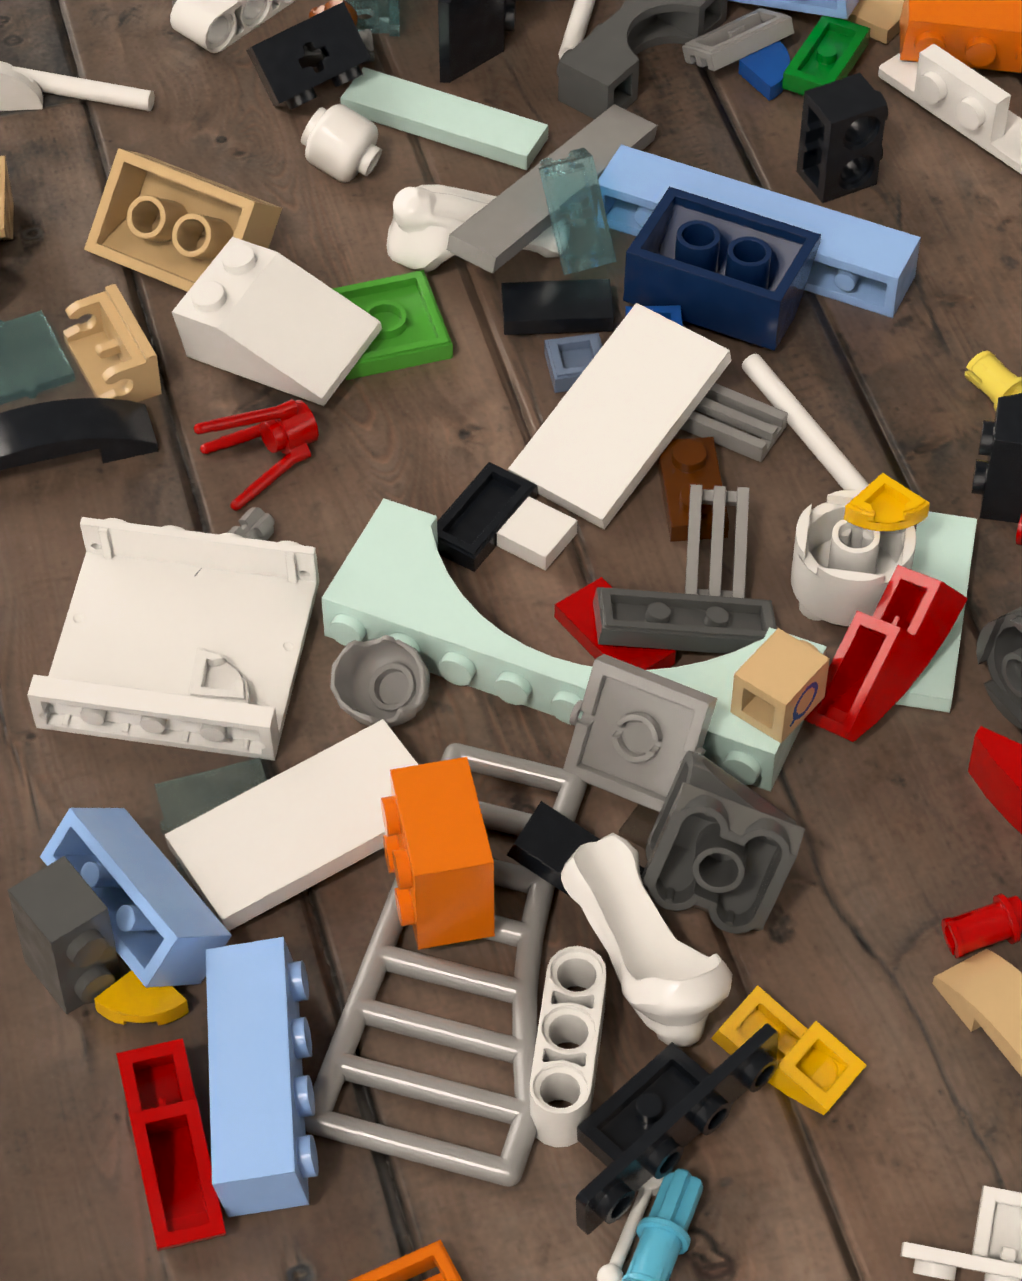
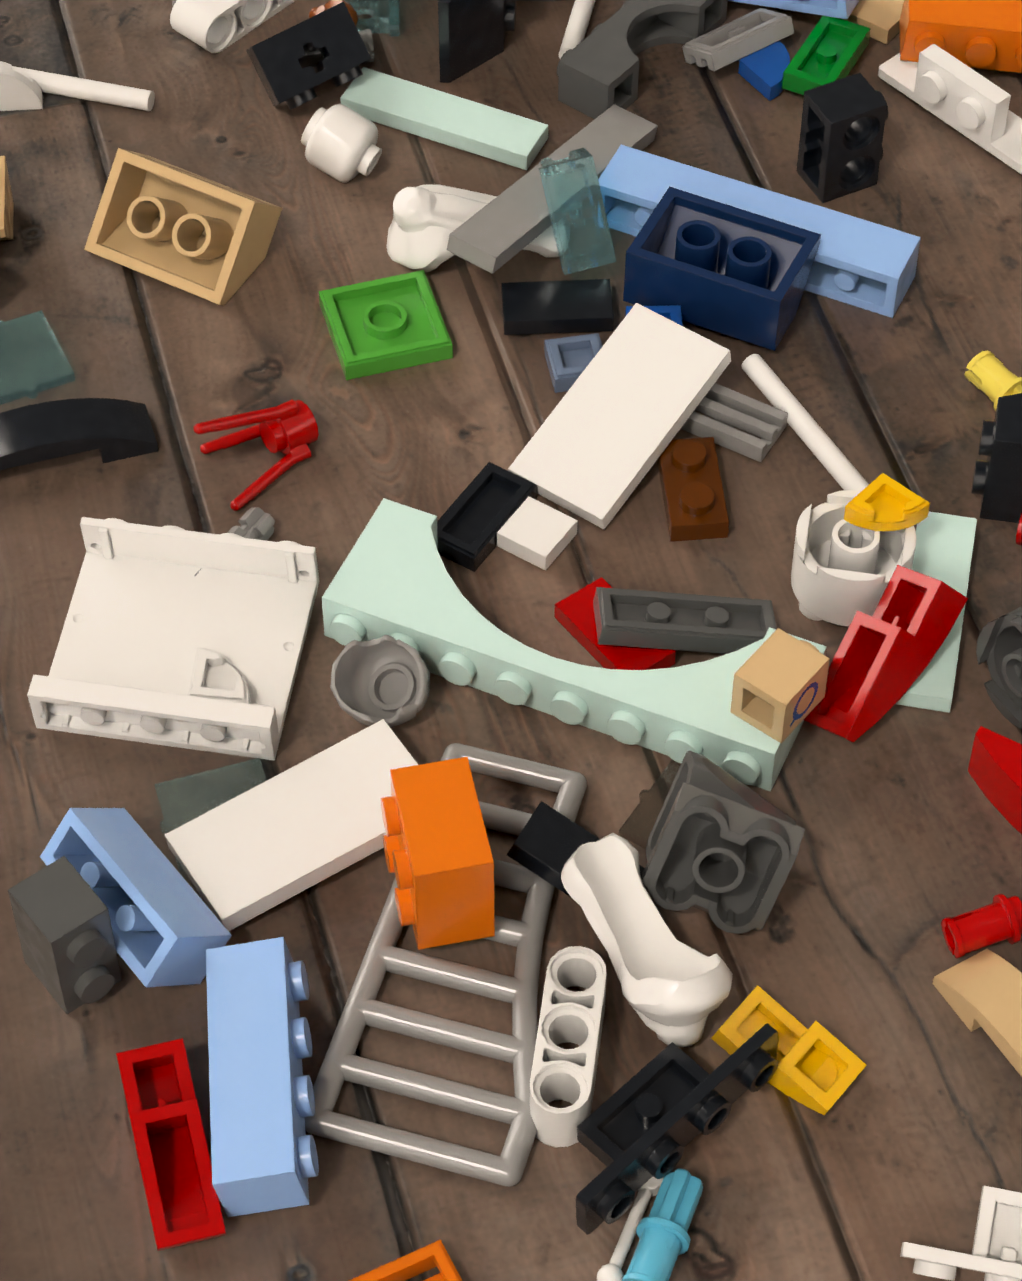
tan hinge [63,284,162,402] -> none
yellow tile [94,970,189,1025] -> none
white slope [172,237,382,406] -> none
light grey plate [563,654,717,812] -> none
light grey tile [685,484,749,598] -> none

